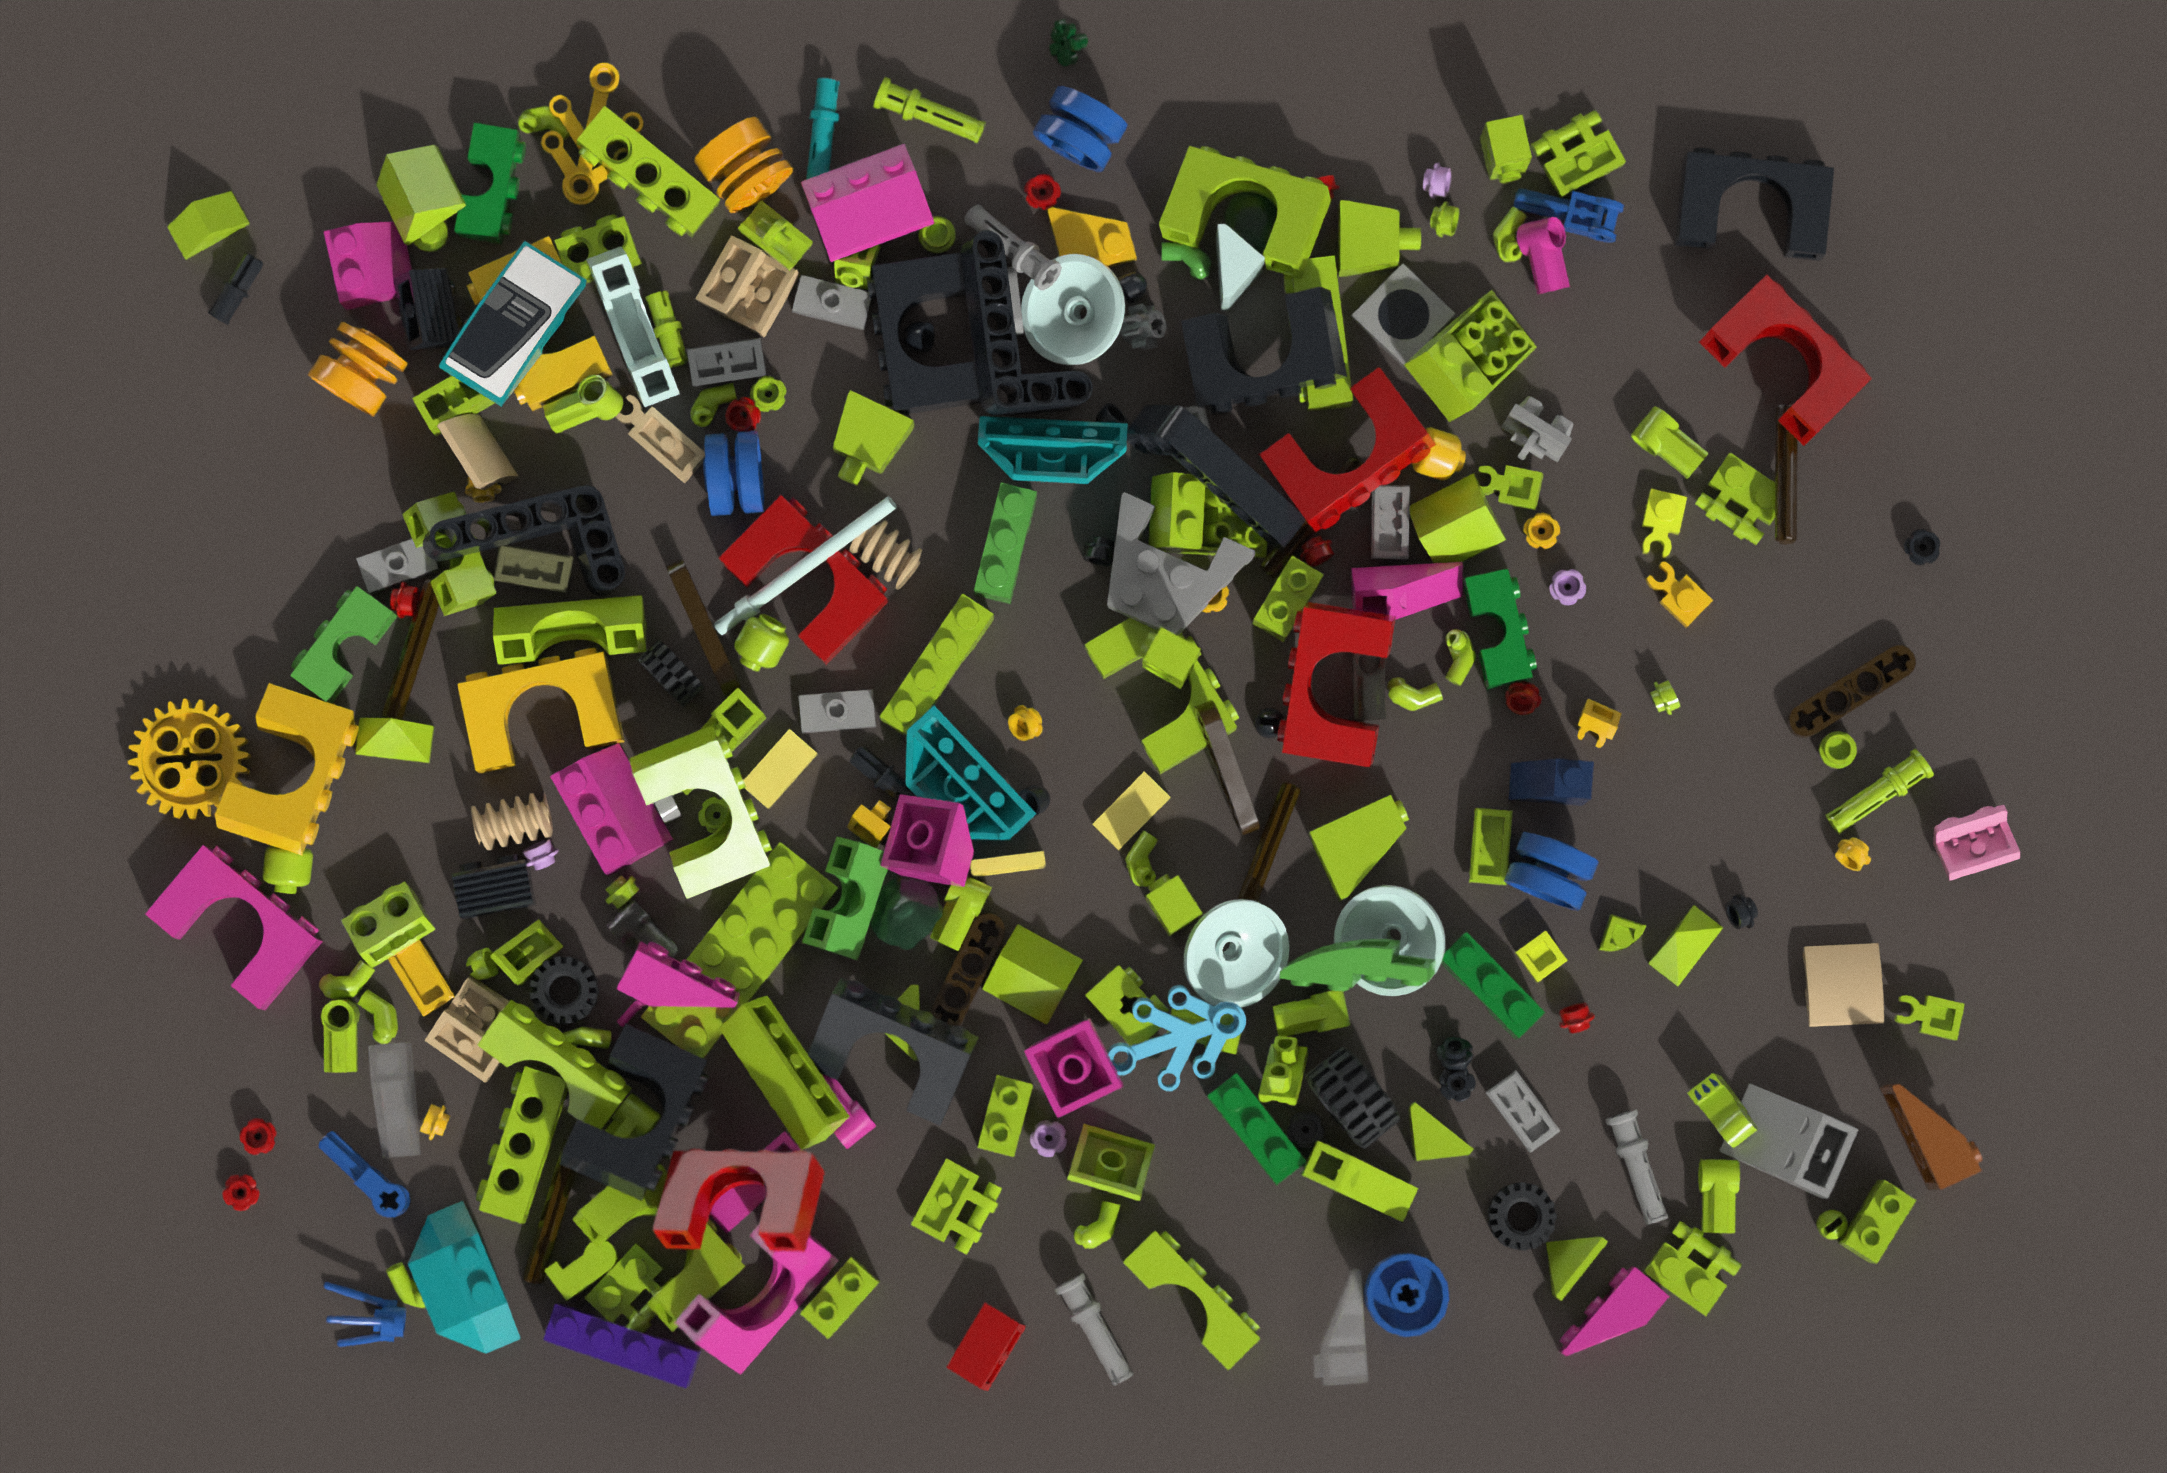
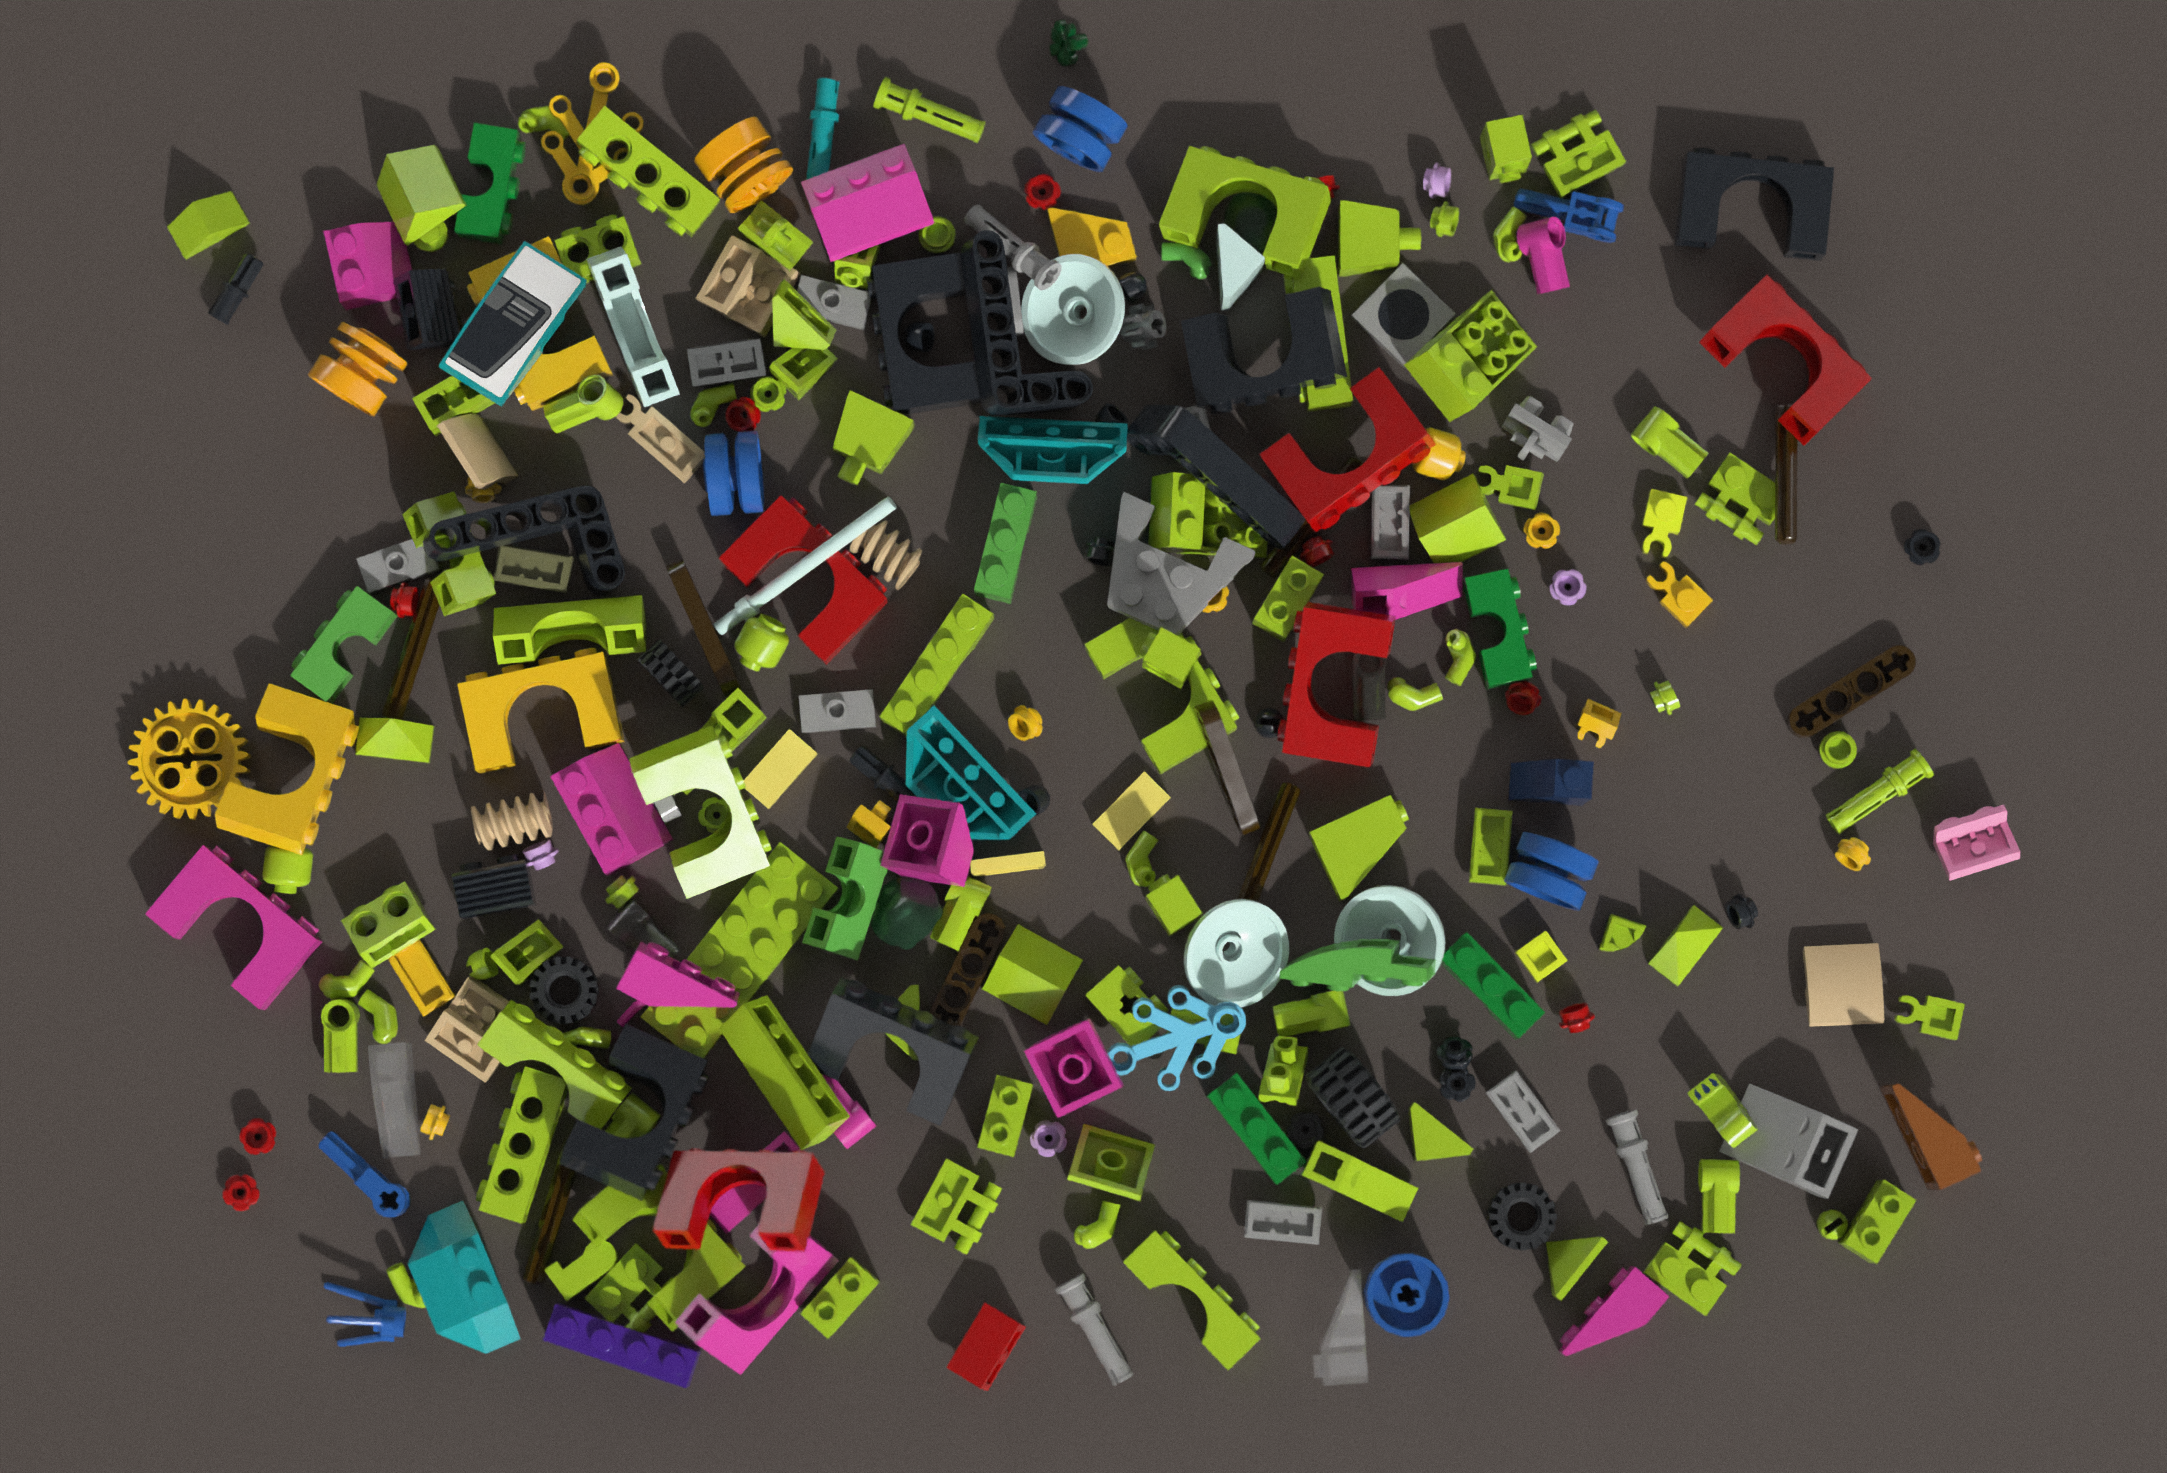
lime pin [645,291,689,368] -> none
none -> lime slope [769,348,838,400]
none -> lime slope [772,279,837,350]
none -> light grey plate [1244,1200,1322,1245]

